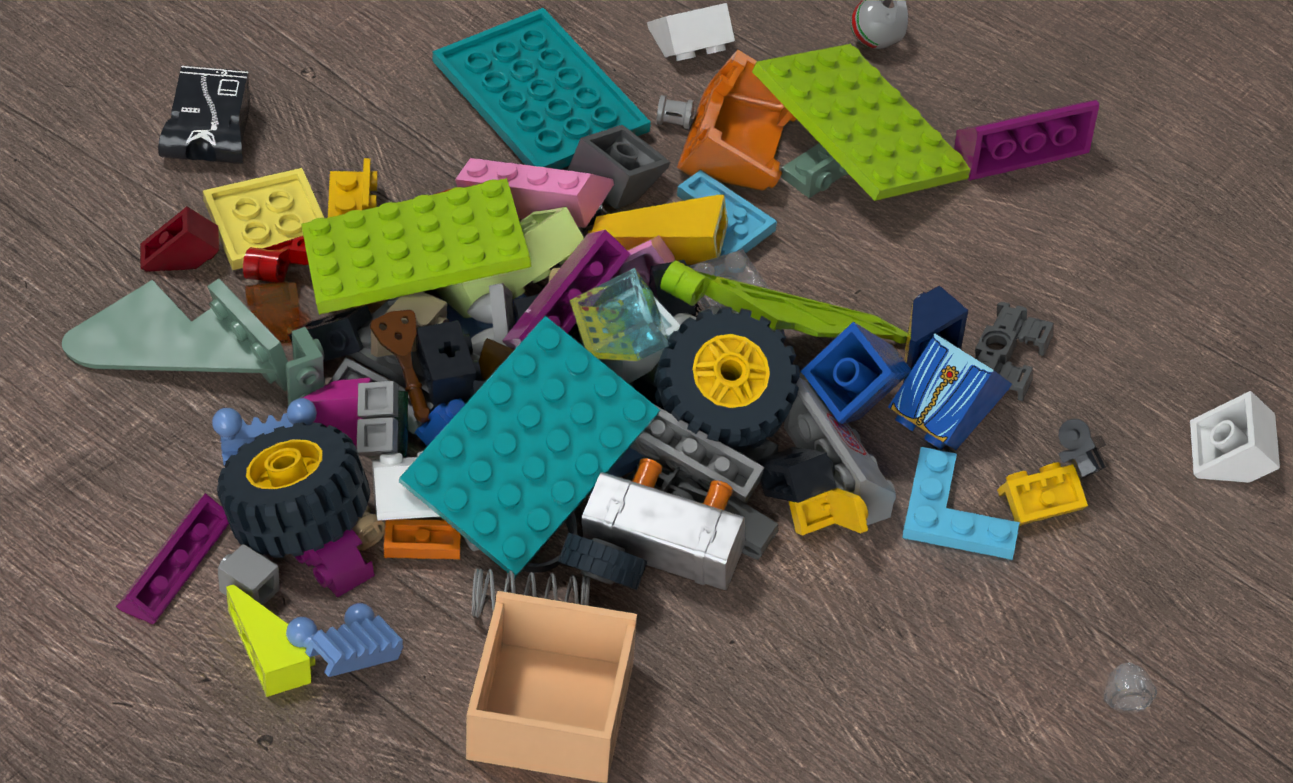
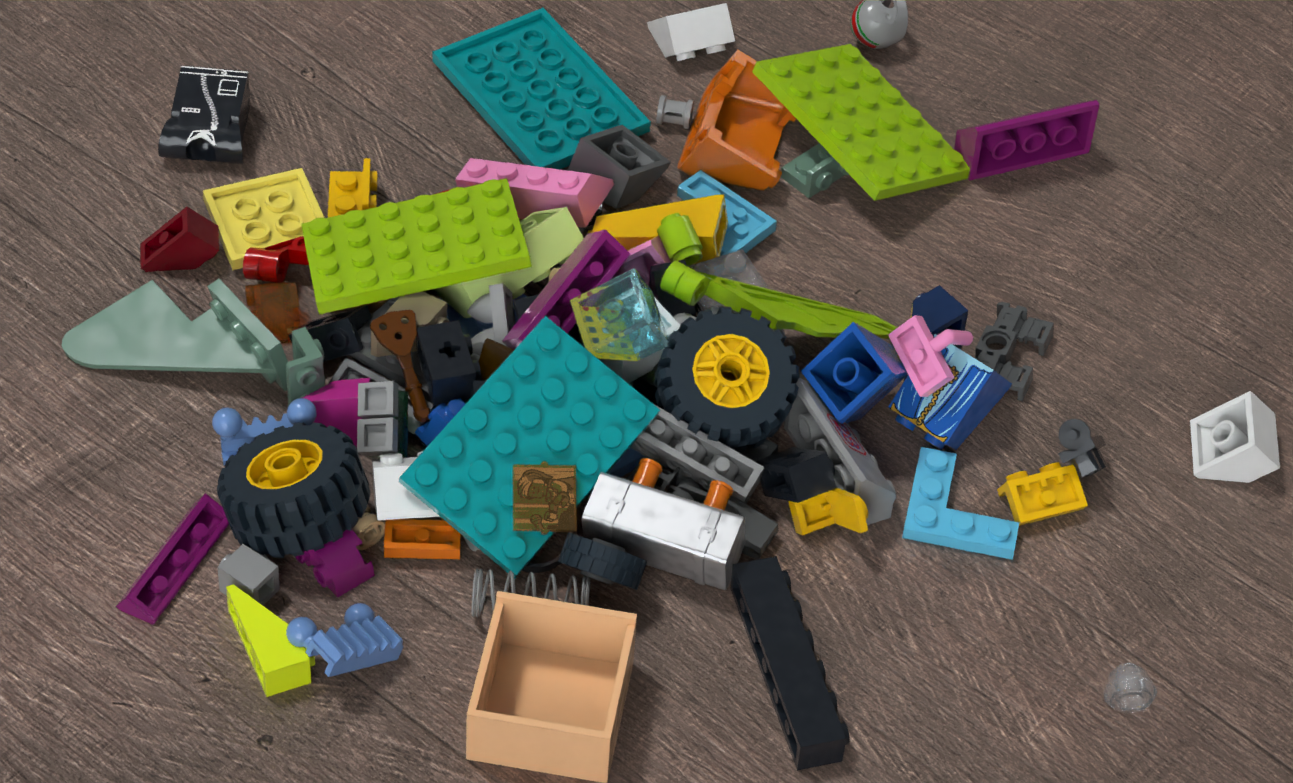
none -> clear orange piece [512,461,577,535]
none -> lime brick [657,213,703,267]
none -> black brick [730,556,850,771]
none -> bright pink plate [888,315,973,397]

